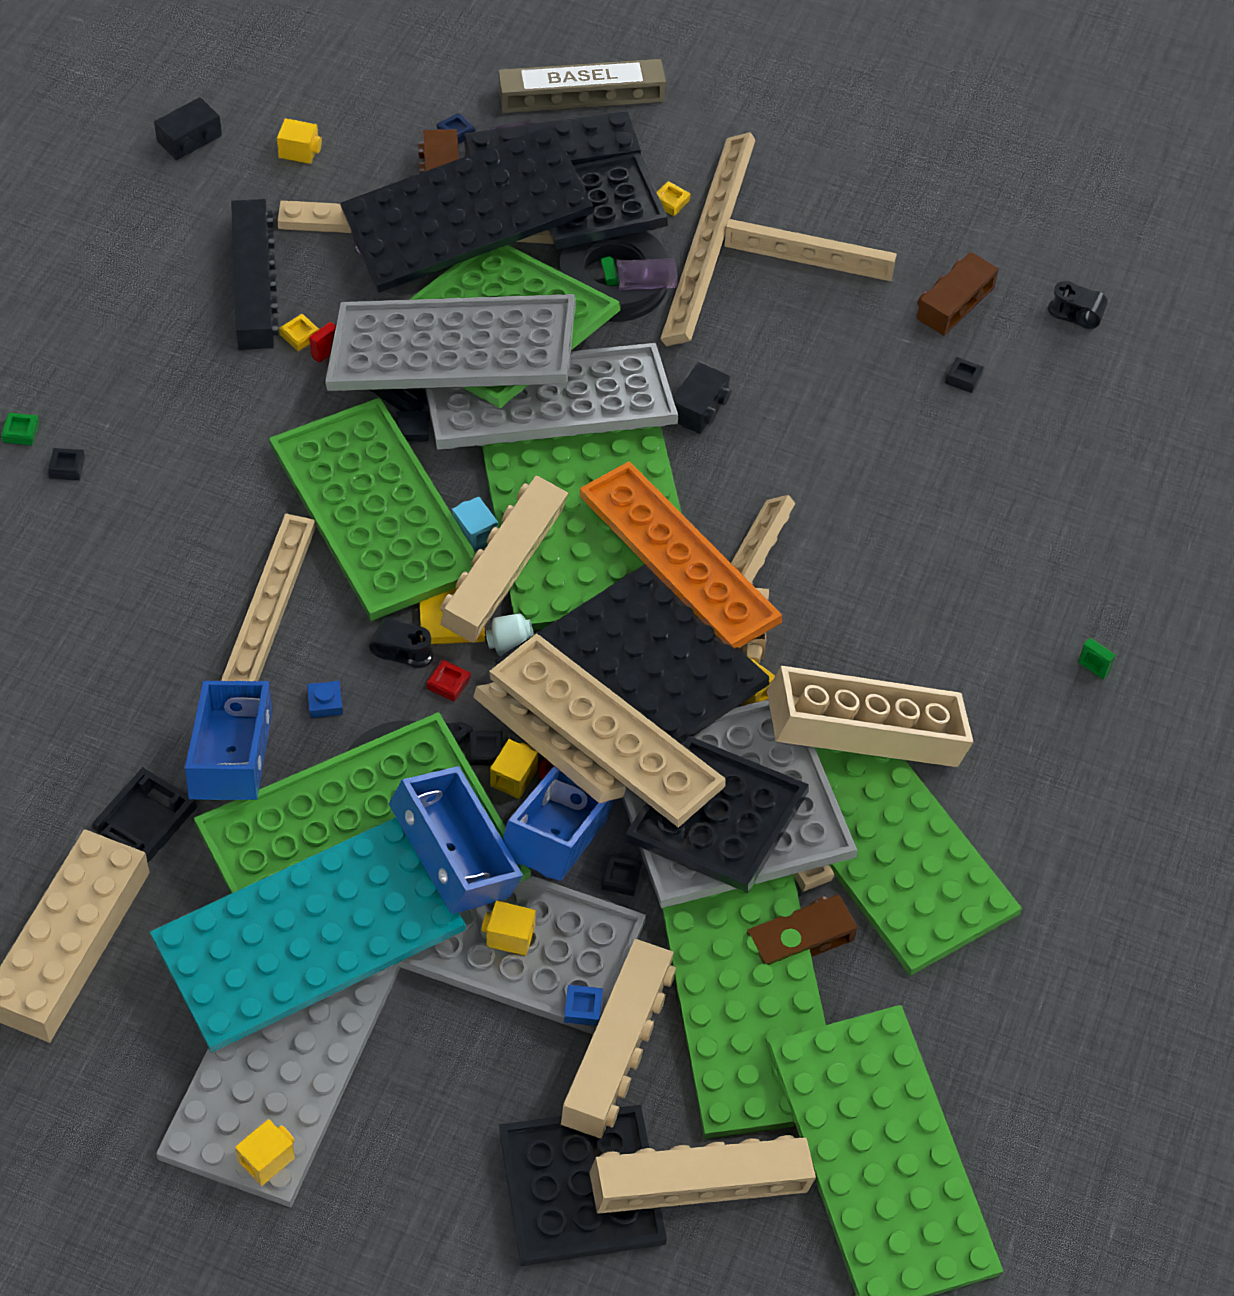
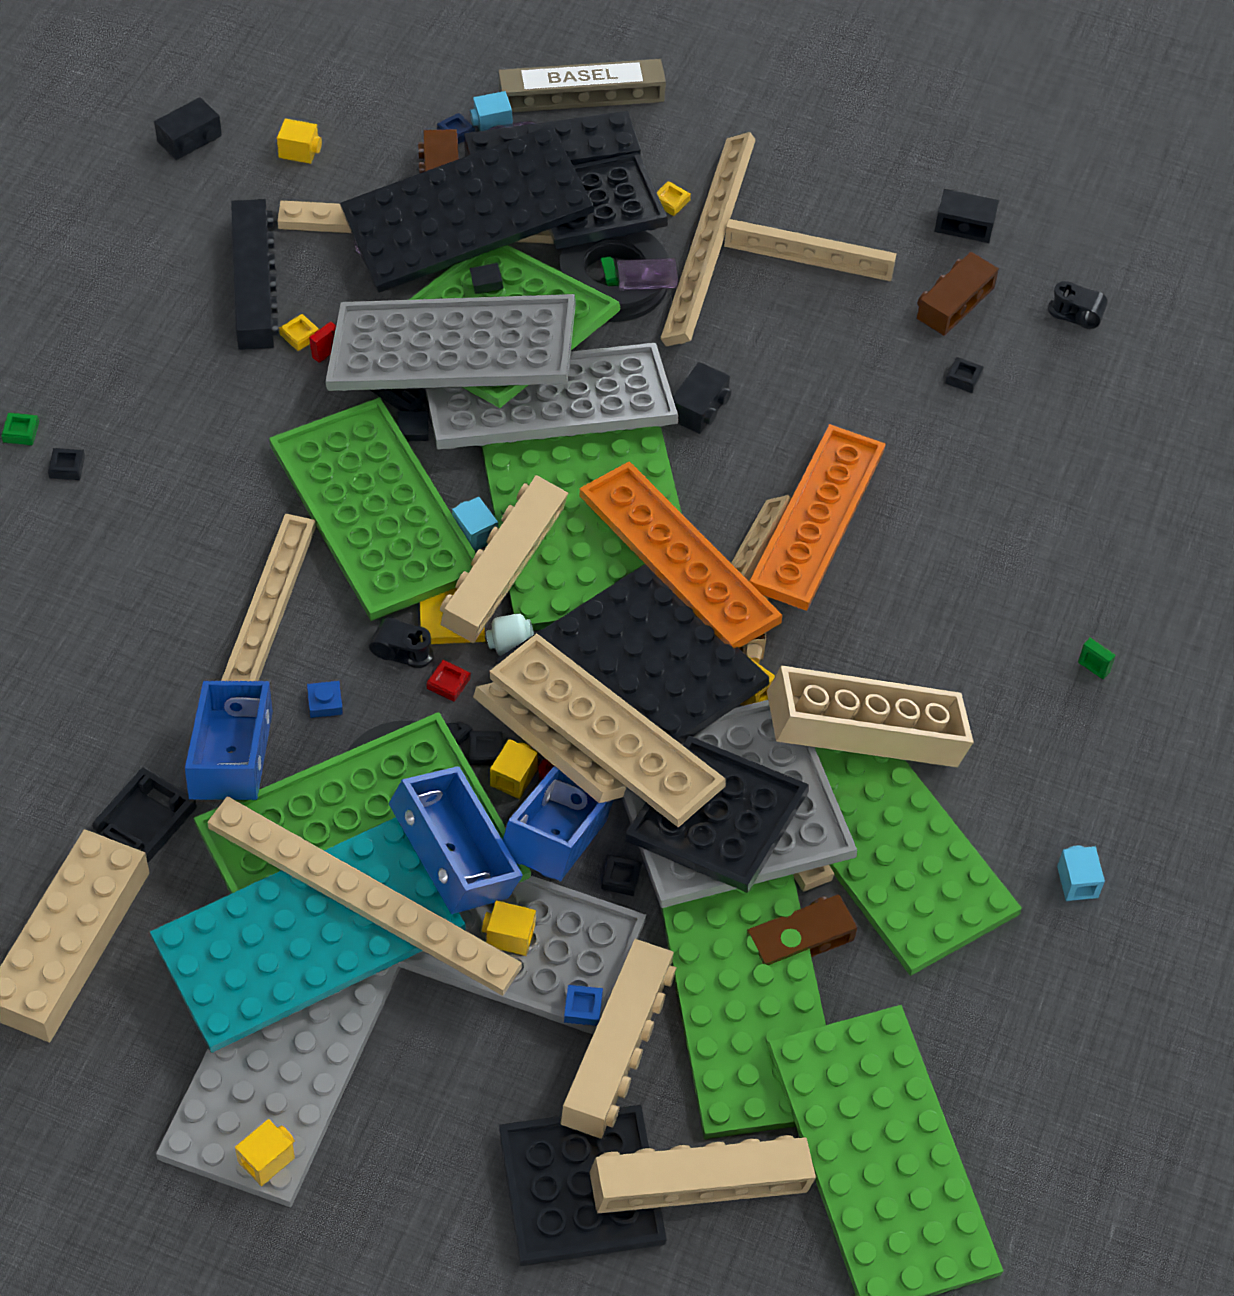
none -> tan plate [207,796,522,996]
none -> black tile [469,263,504,294]
none -> medium azure brick [470,91,513,131]
none -> orange plate [749,424,886,611]
none -> black brick [934,189,999,243]
none -> medium azure brick [1057,845,1105,901]

